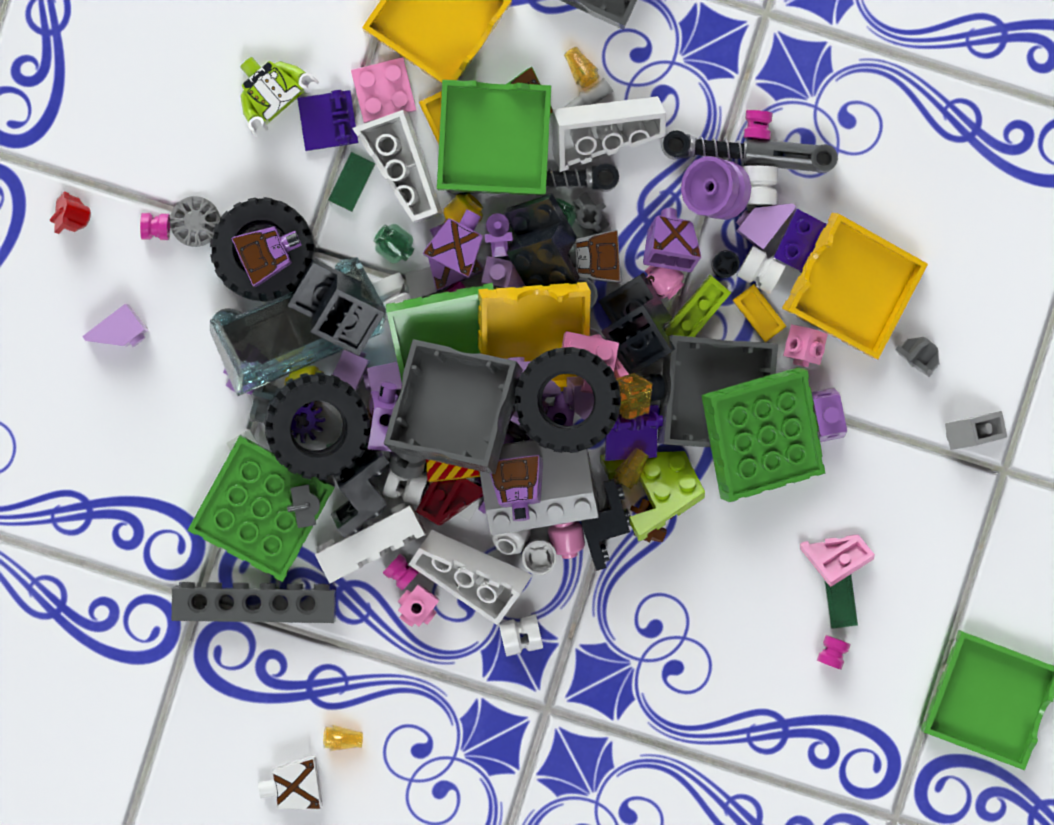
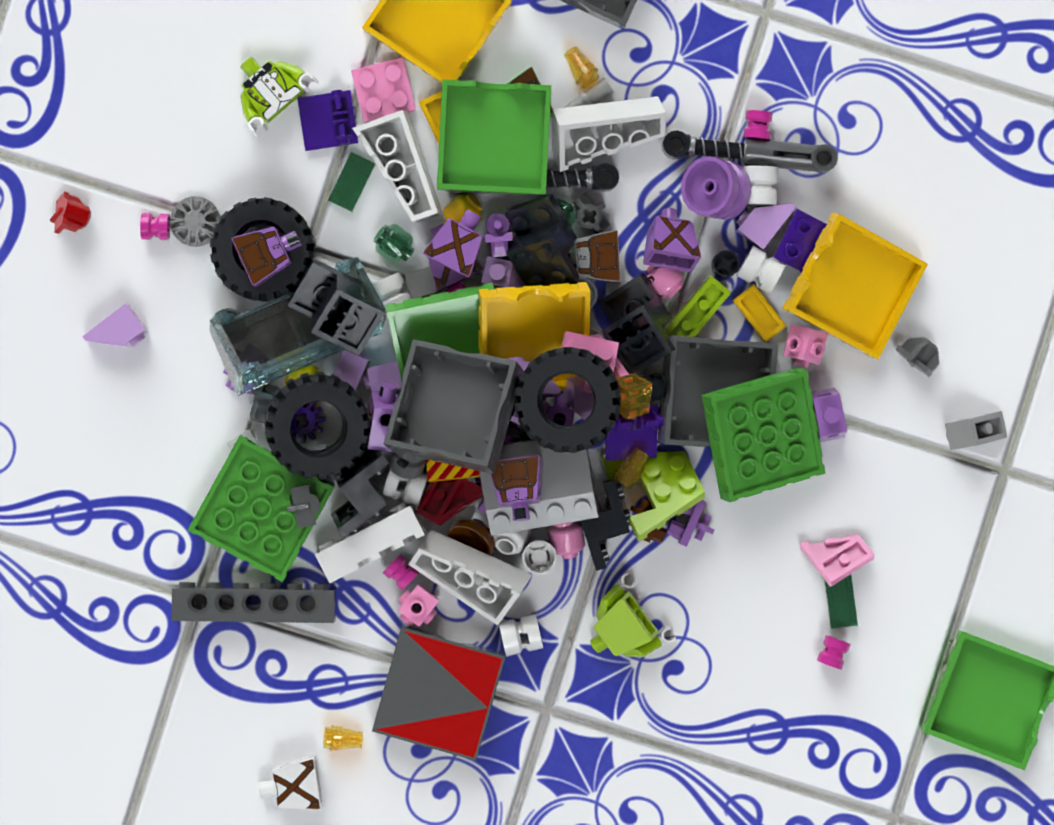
none -> tile [372,625,506,761]
none -> reddish brown piece [448,518,495,556]
none -> lime torso [590,573,676,657]
none -> medium lavender hips [667,500,715,547]

